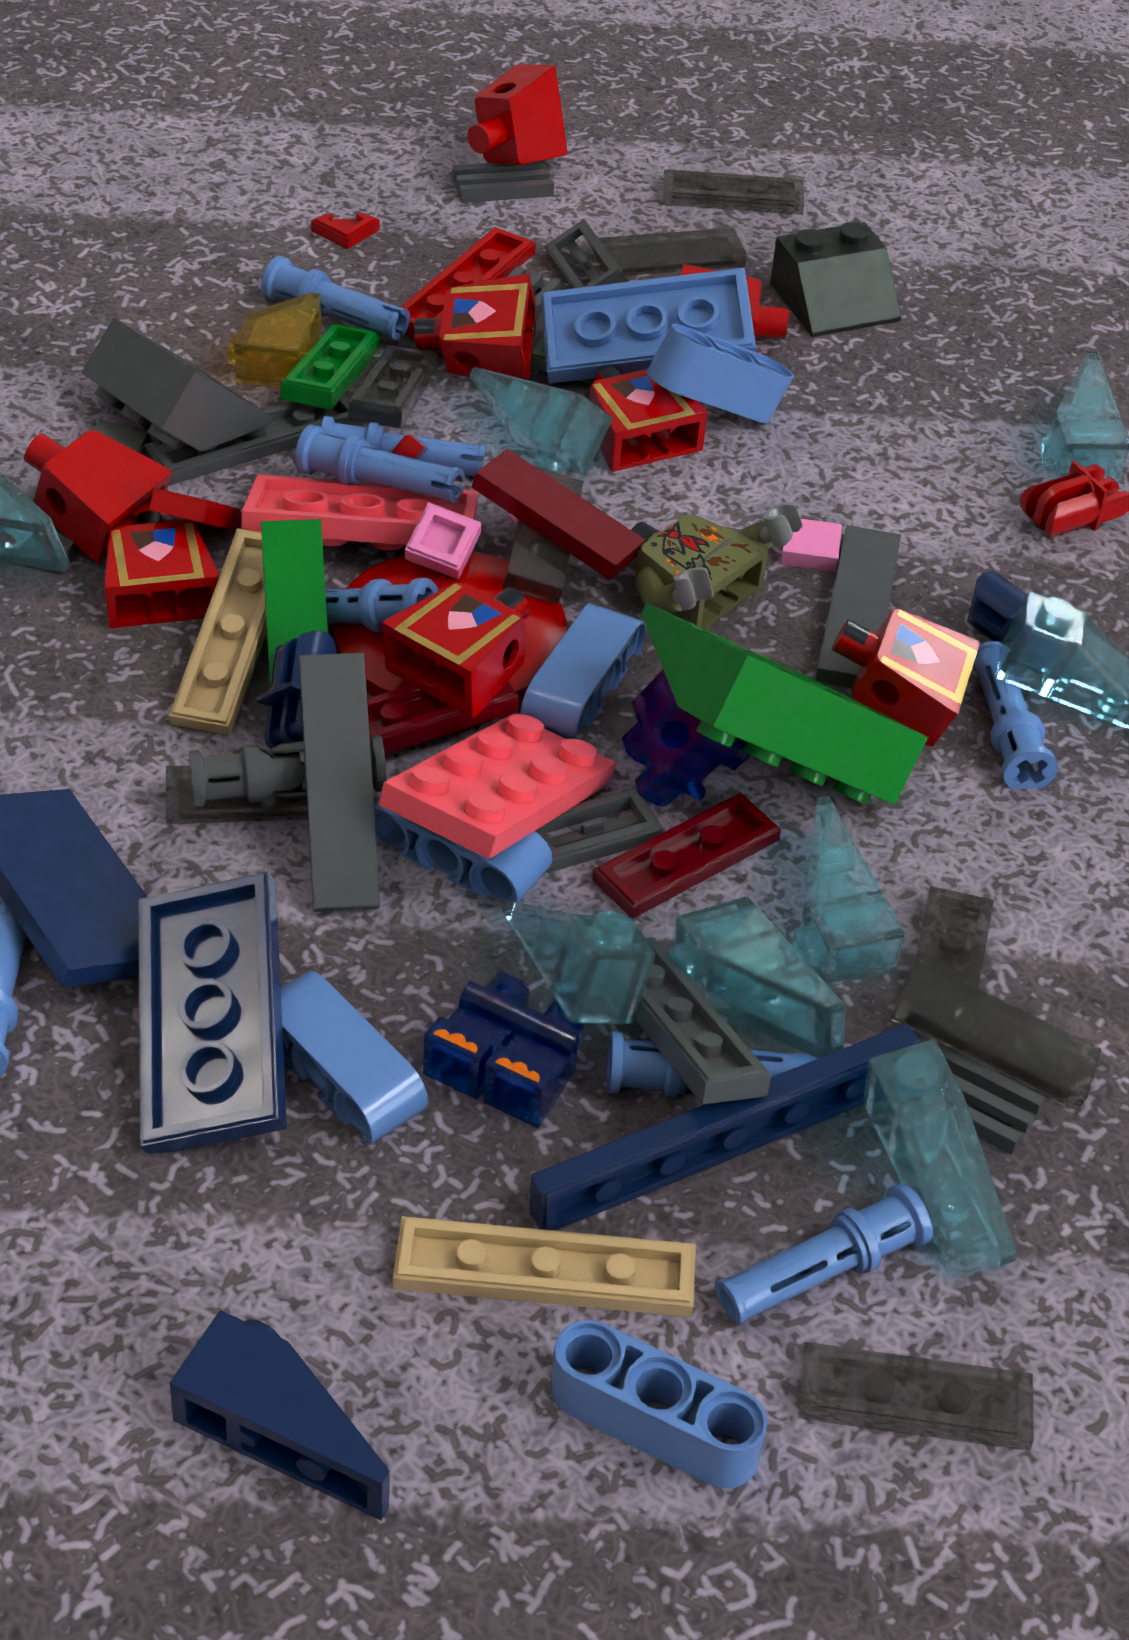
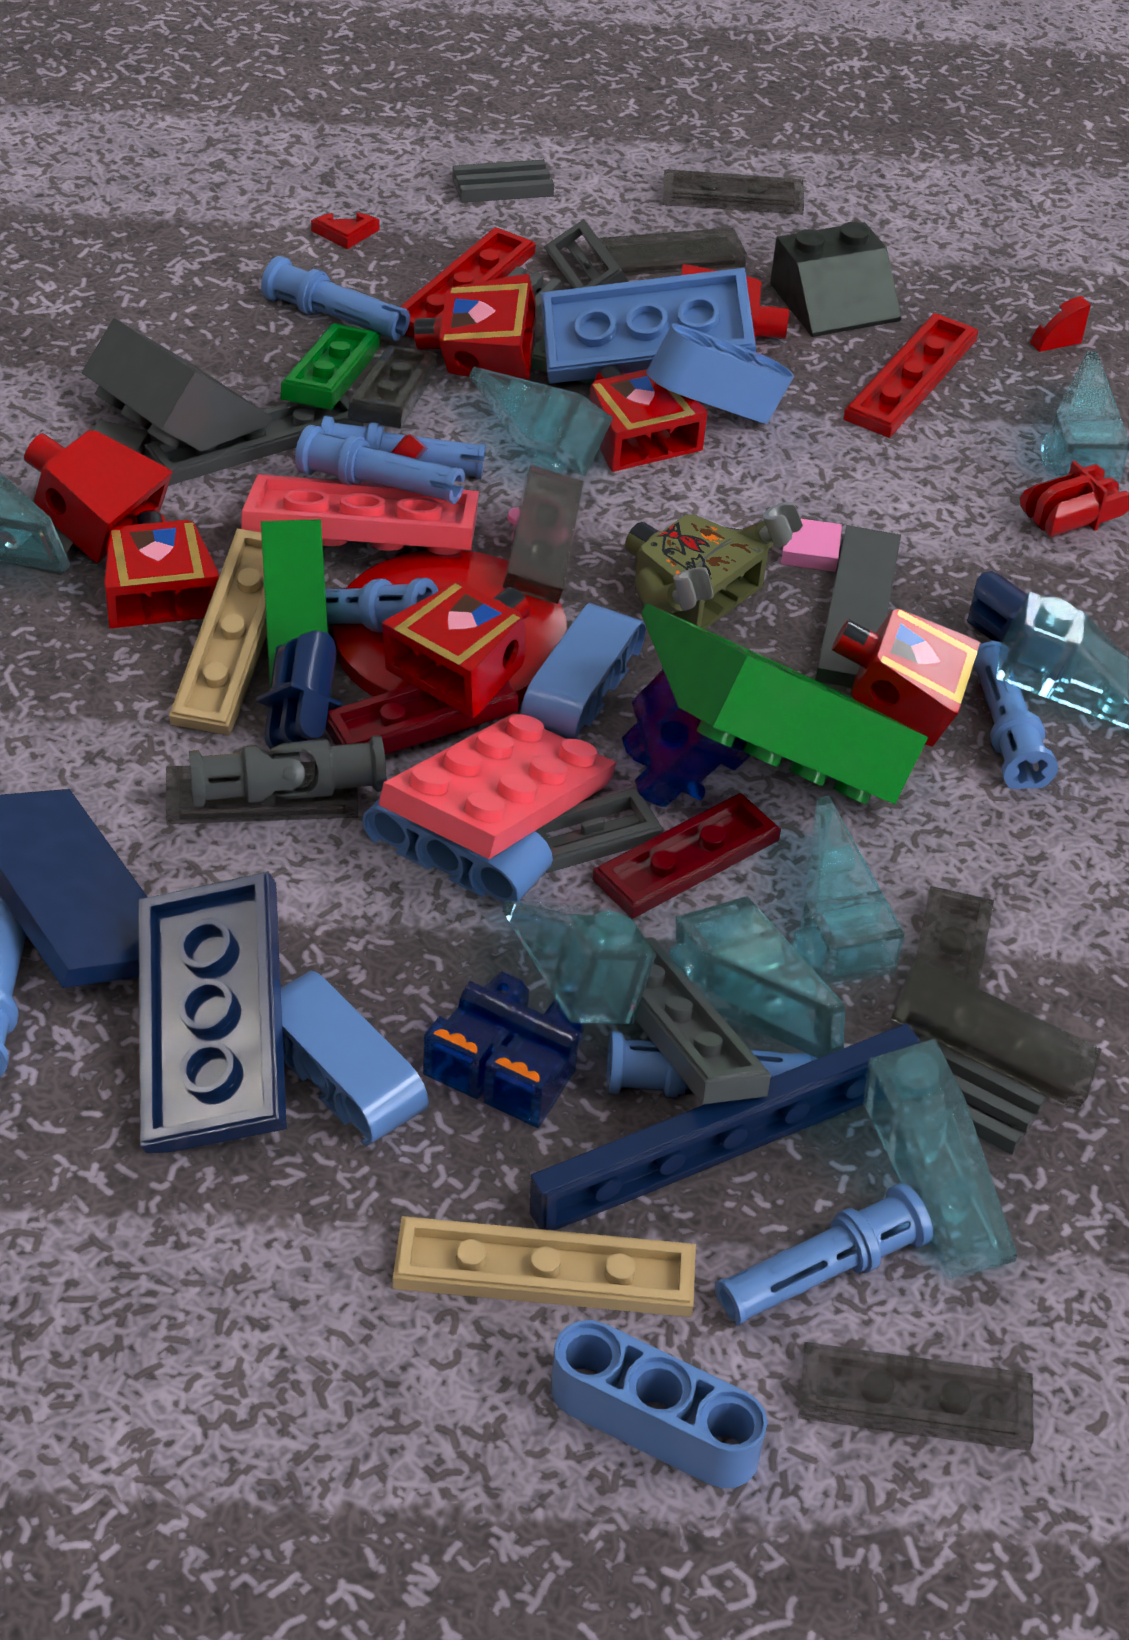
red tile [149,488,242,531] -> none
dark blue slope [169,1310,390,1521] -> none
clear yellow slope [228,292,321,389] -> none
dark grey tile [299,653,380,912] -> none
bright pink tile [405,503,481,580] -> none
red torso [467,63,568,165] -> none
dark red tile [471,448,645,580] -> none
none -> red tile [843,313,979,438]
none -> red tile [1030,296,1091,352]

